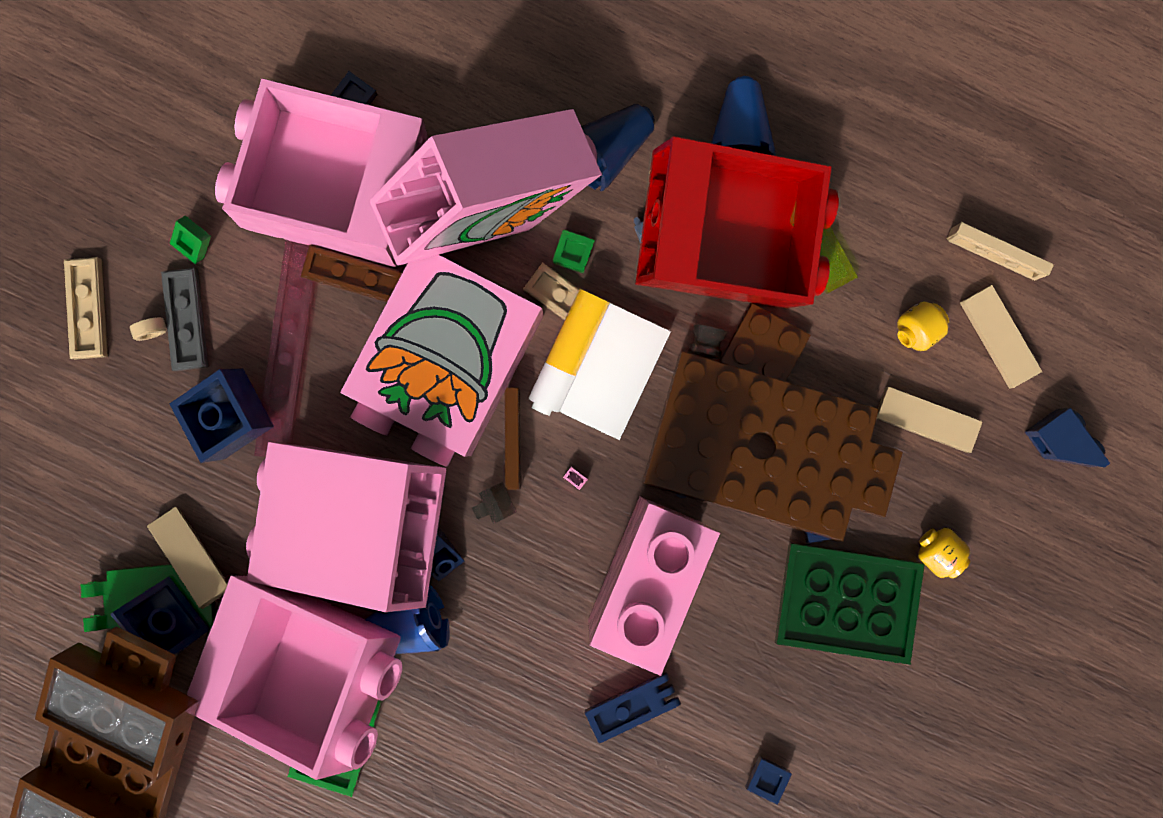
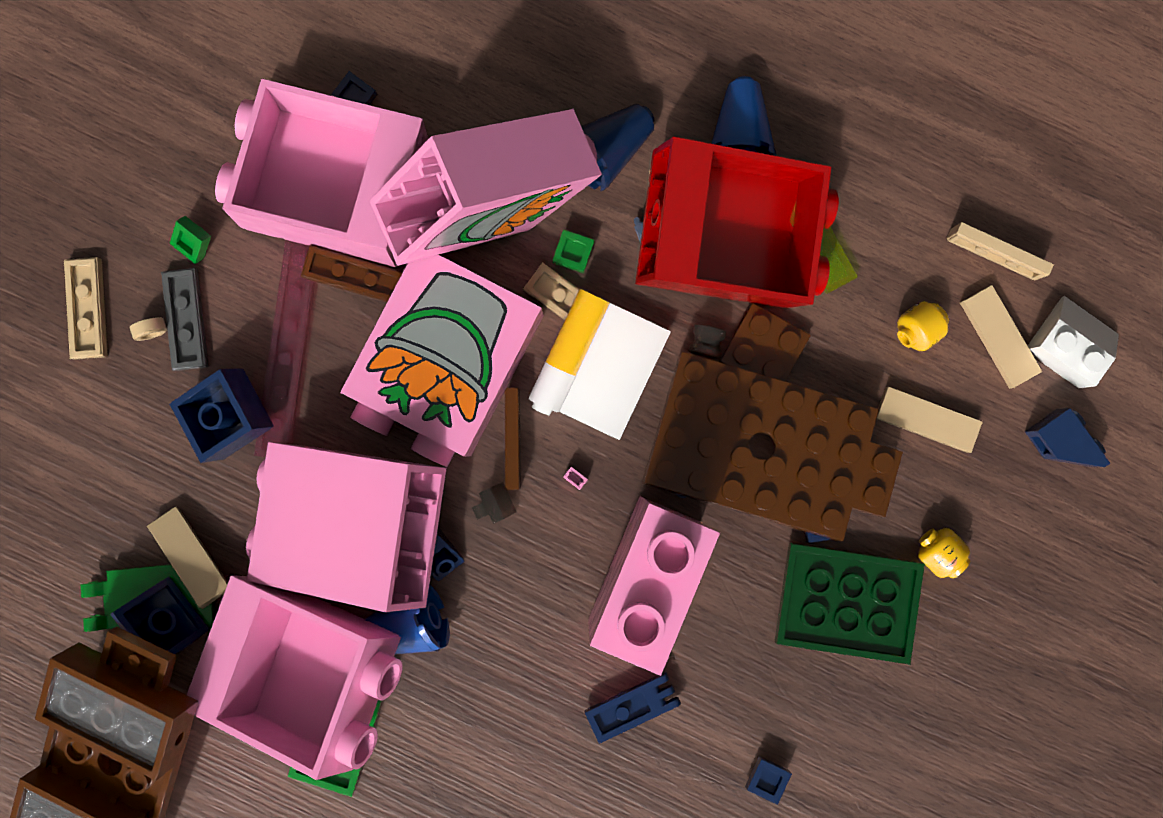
none -> white slope [1028,296,1119,388]

